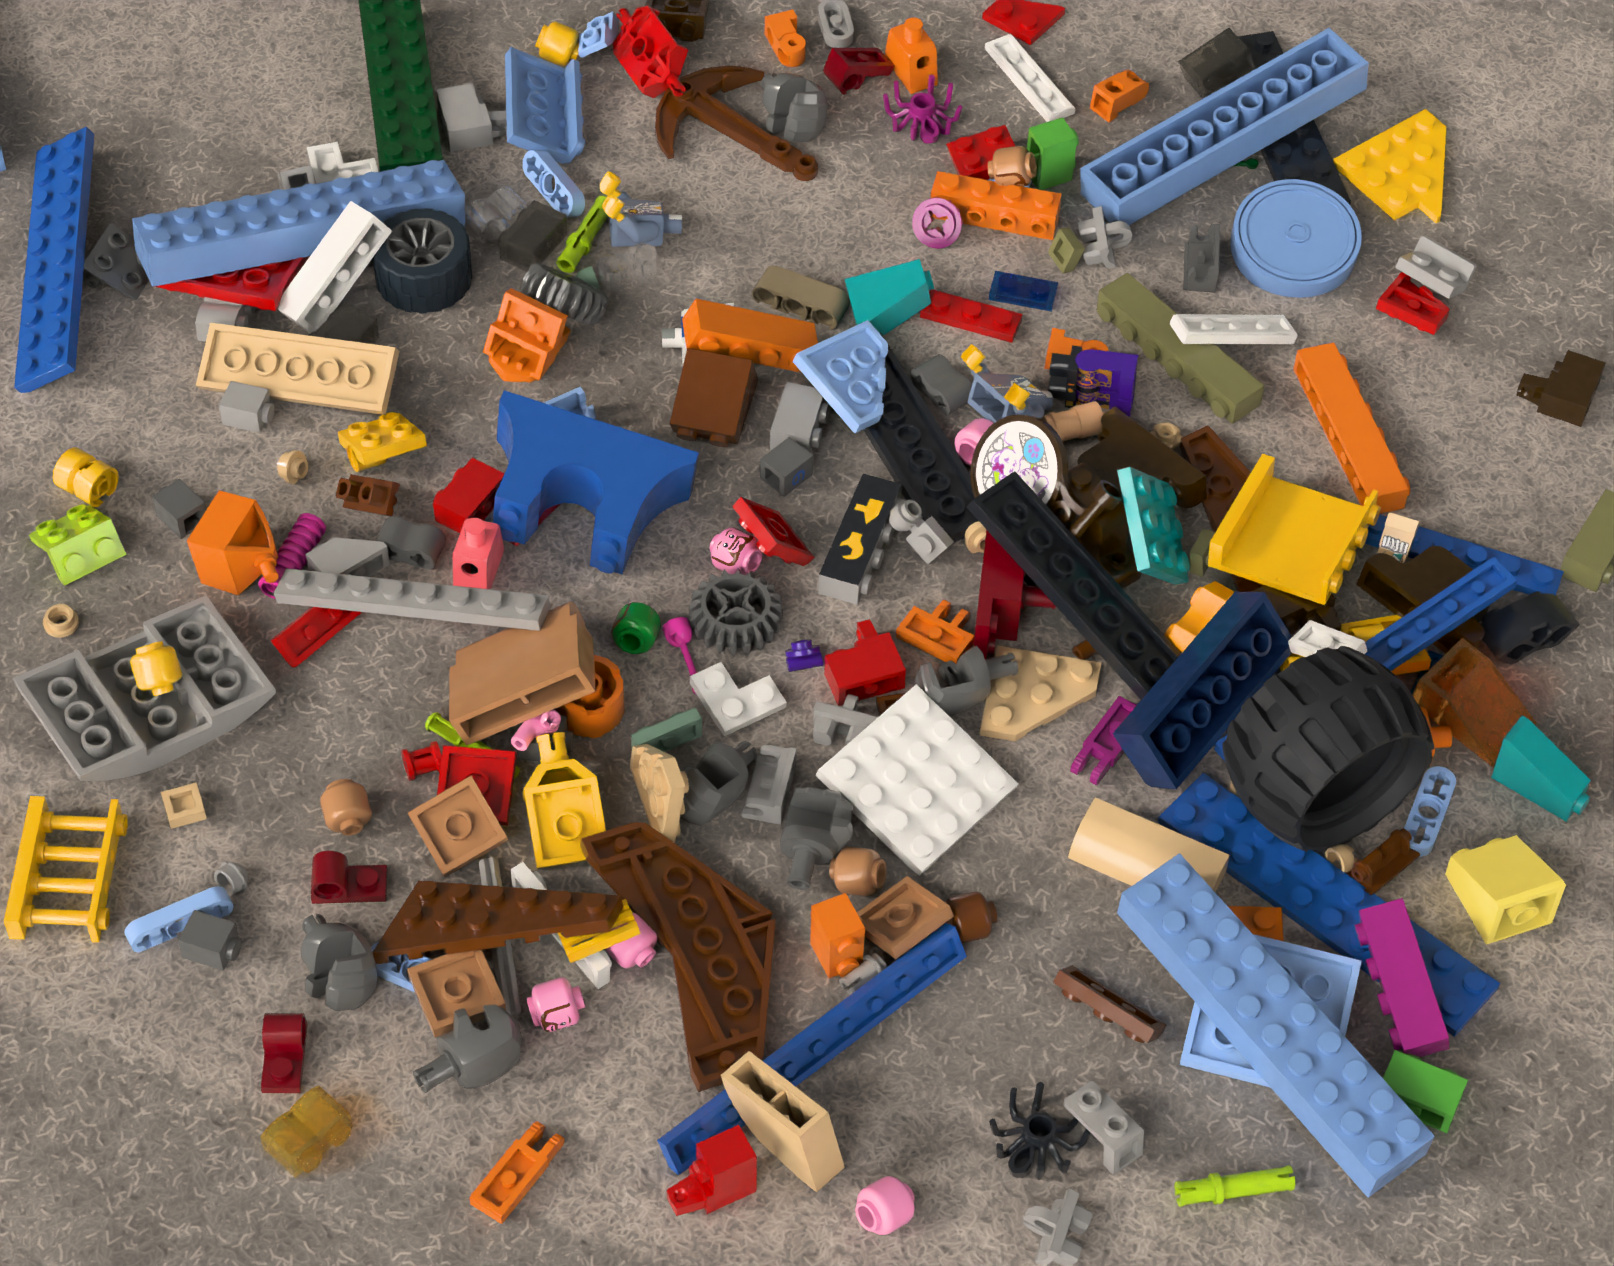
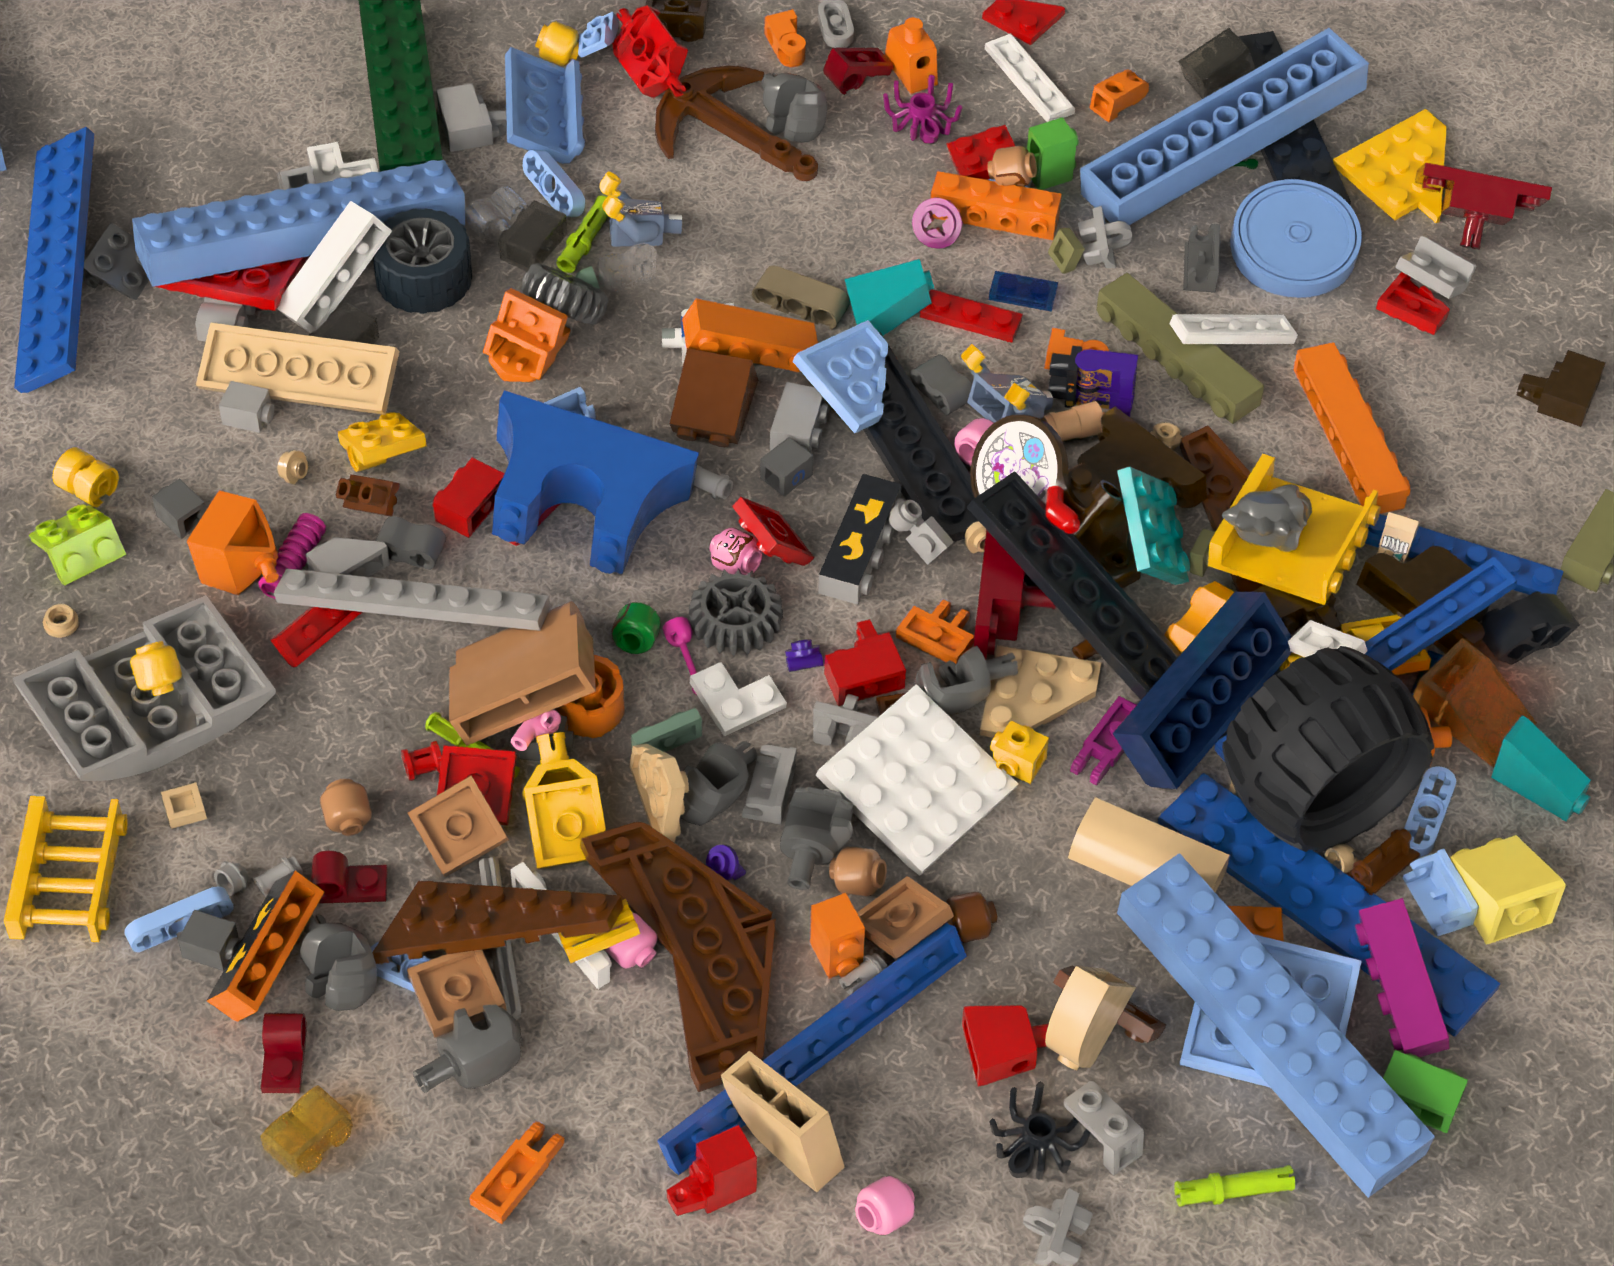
coral torso [452,518,504,589] -> none
bright pink head [527,977,586,1032] -> none
none -> orange brick [207,870,324,1022]
none -> light grey pin [254,856,304,898]
none -> light grey pin [694,465,733,500]
none -> dark purple plate [706,845,746,881]
none -> red torso [962,1005,1049,1086]
none -> yellow brick [990,720,1049,784]
none -> red arm [1045,485,1081,534]
none -> tan brick [1045,966,1136,1071]
none -> dark grey head [1222,485,1312,552]
none -> light blue hinge [1403,849,1479,937]
none -> dark red brick [1415,162,1552,250]

